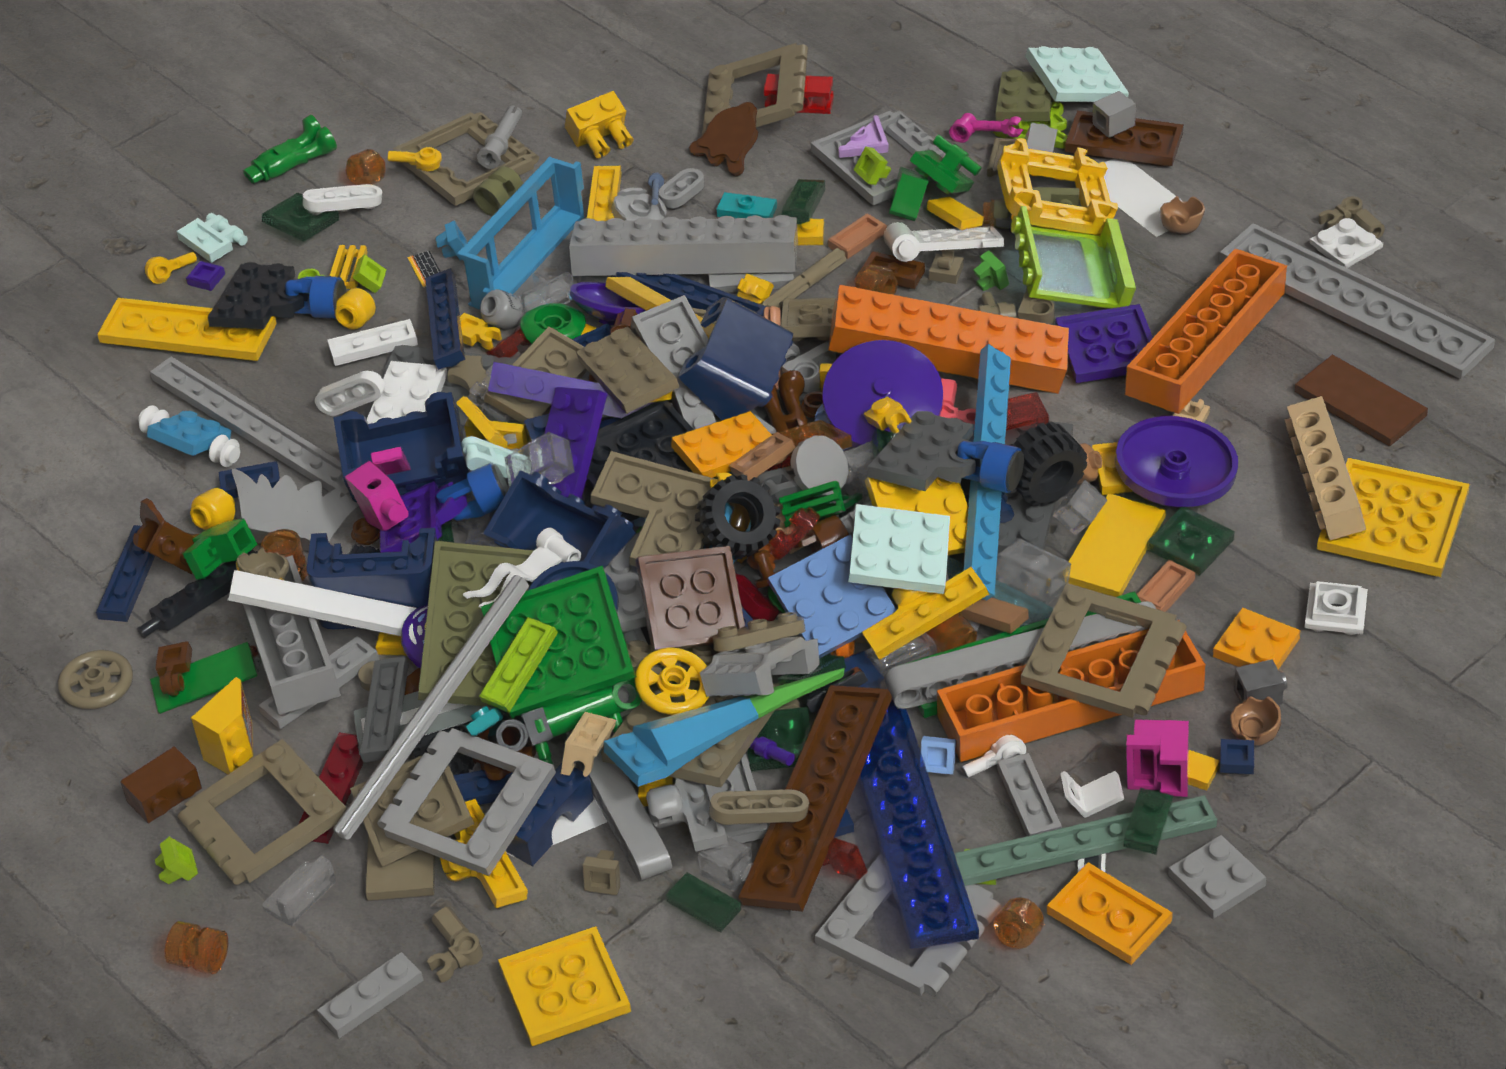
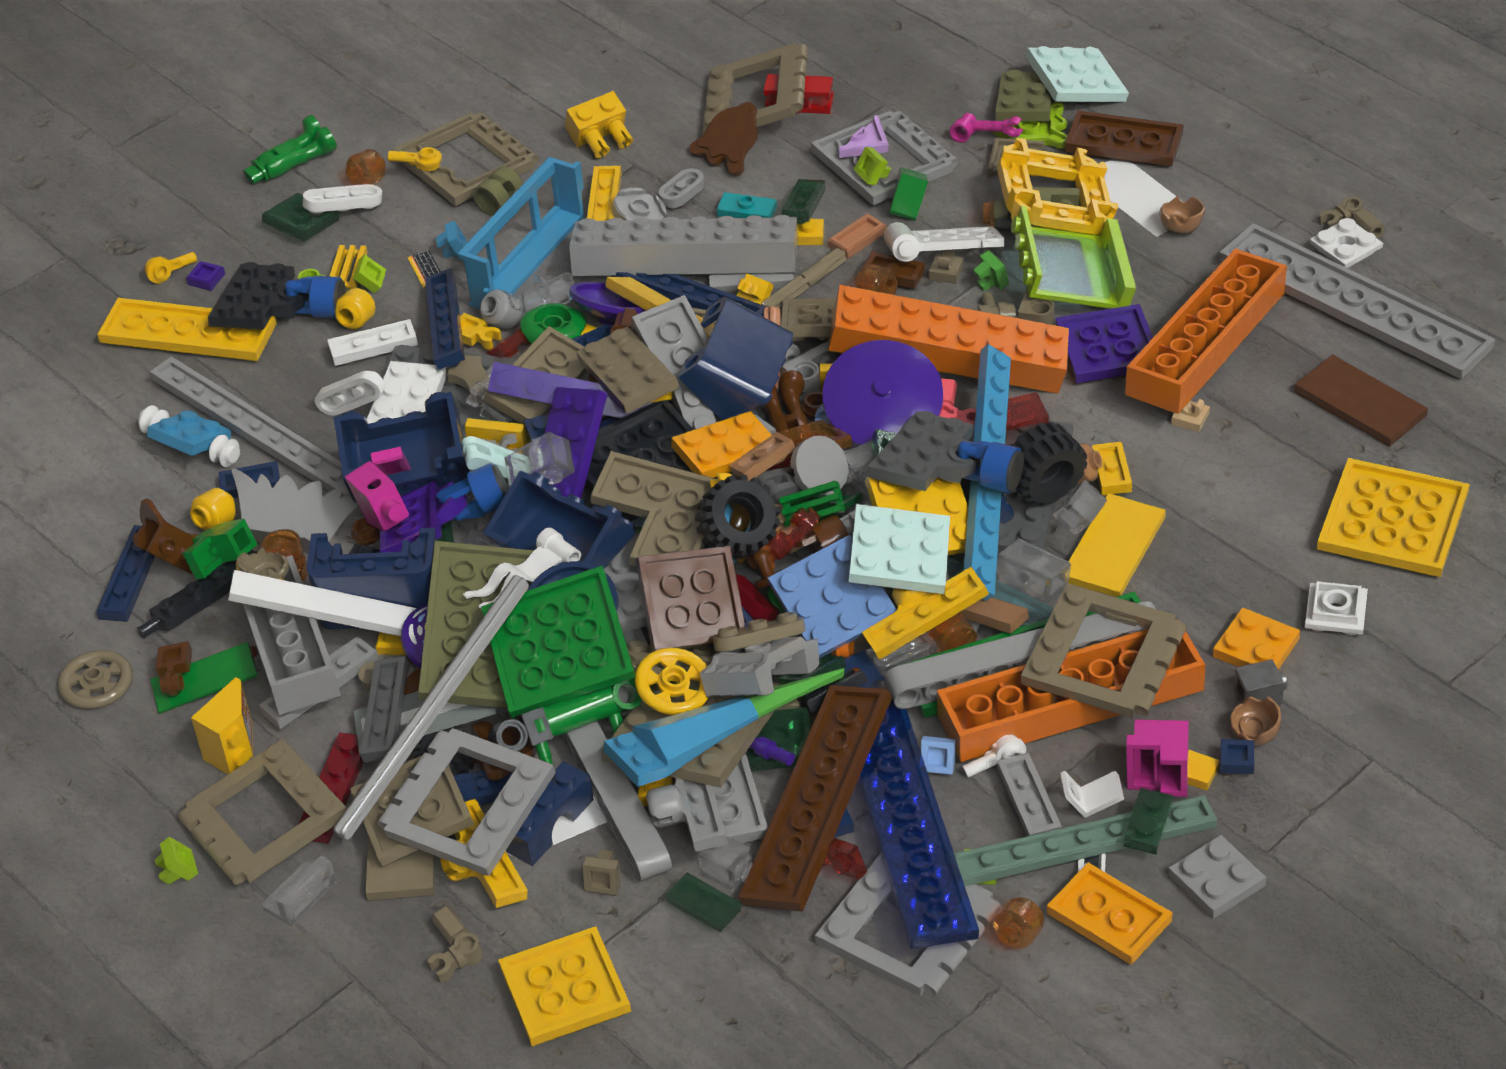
reddish brown brick [120,746,202,824] -> none
clear orange wheel [165,921,228,974] -> none
light aqua plate [177,213,248,263] -> none
light grey plate [317,952,424,1039] -> none
yellow tile [456,396,508,448] -> none
teal plate [466,706,504,736] -> none
light grey pin [477,105,523,169] -> none
lime tile [479,617,558,713] -> none
tan hinge [561,712,616,777] -> none
sand blue piece [648,172,664,205] -> none
dark tan plate [709,789,809,825] -> none
yellow plate [864,397,912,433] -> none
green plate [909,135,982,194] -> none
yellow tile [927,196,984,230] -> none
light grey brick [1024,122,1057,152] -> none
light grey brick [1093,91,1136,137] -> none
dark purple dish [1115,416,1238,507] -> none
nougat tile [1137,560,1195,612] -> none
clear green plate [1147,507,1235,576] -> none
tan brick [1285,396,1366,540] -> none

